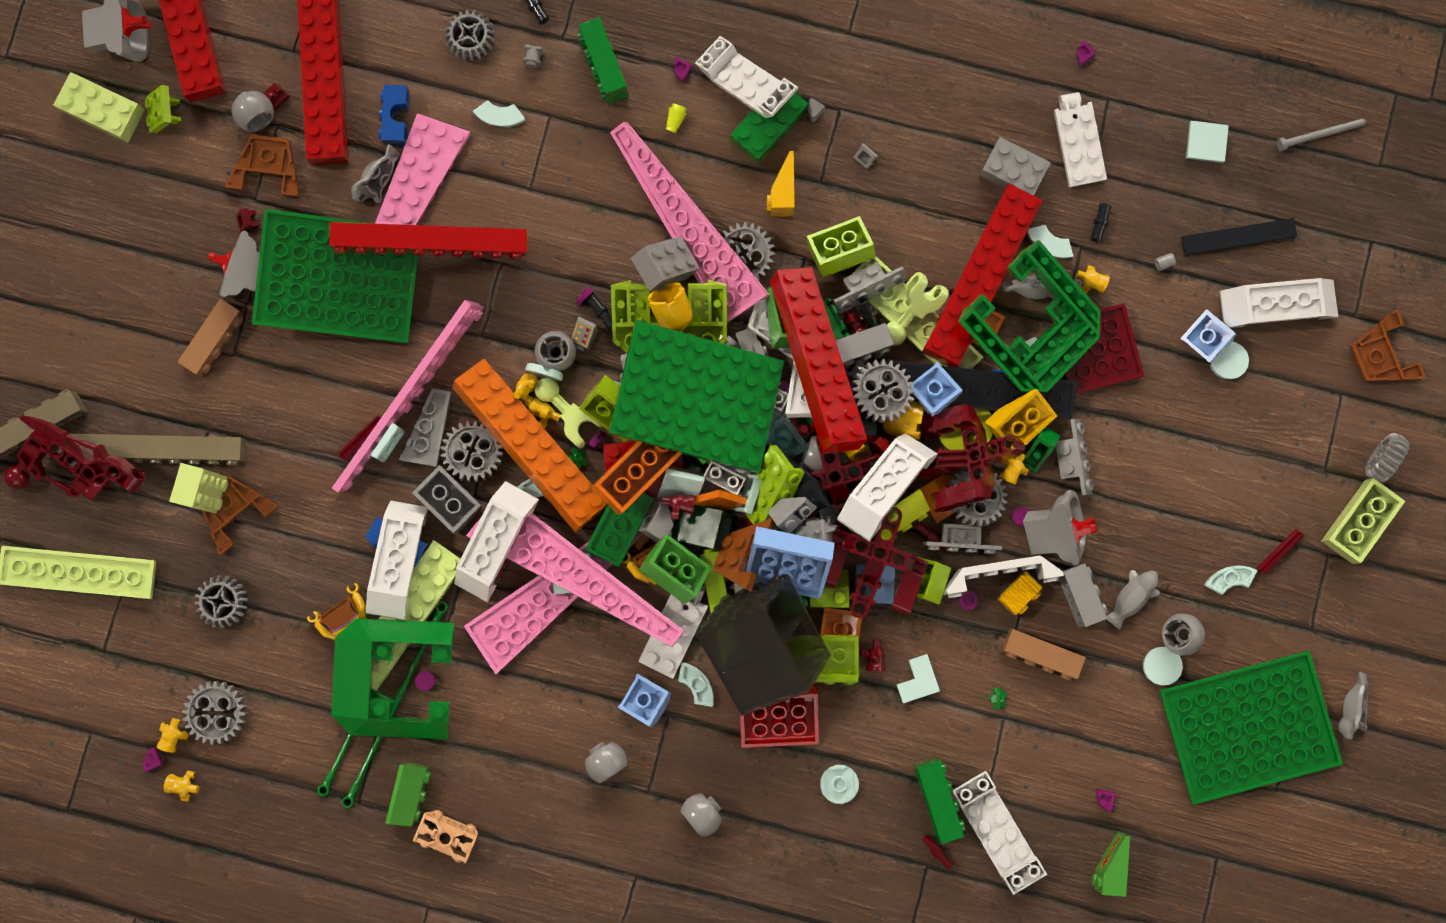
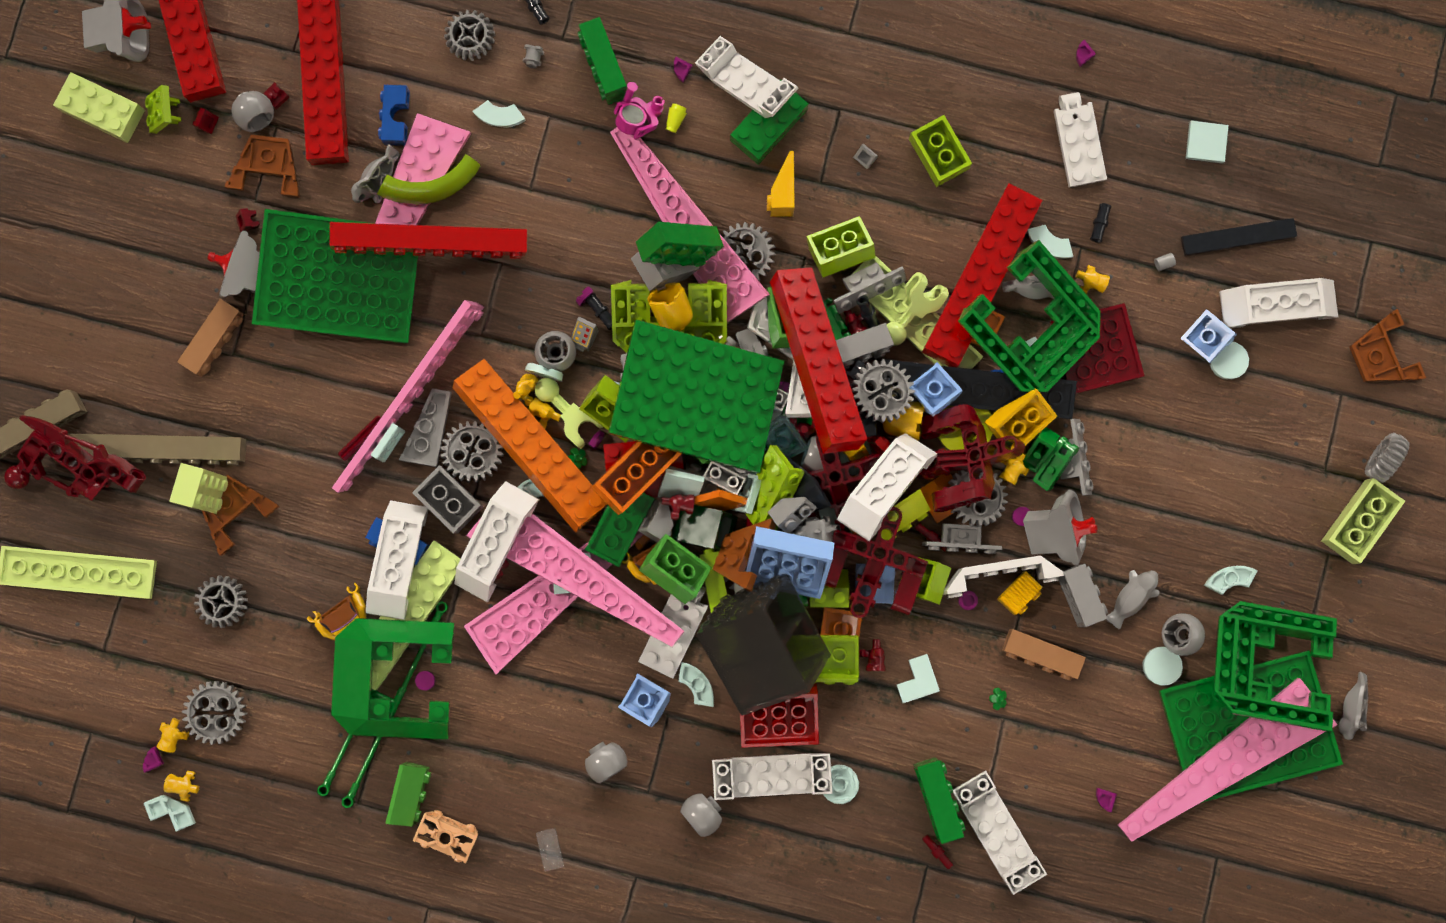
light grey slope [808,98,825,122] -> none
light grey brick [979,137,1051,195] -> none
bright green slope [1091,831,1130,897] -> none
dark red axle [1257,529,1304,574] -> none
light grey bar [1277,119,1366,151] -> none
none -> light aqua tile [144,795,196,831]
none -> dark red tile [192,108,219,134]
none -> lime brick [377,154,480,205]
none -> clear plate [536,827,564,871]
none -> dark pink piece [613,82,665,140]
none -> green brick [636,222,724,267]
none -> white slope [712,753,832,800]
none -> lime brick [909,115,972,187]
none -> green plate [1033,436,1079,491]
none -> bright pink wing [1118,678,1338,841]
none -> green slope [1214,601,1337,732]

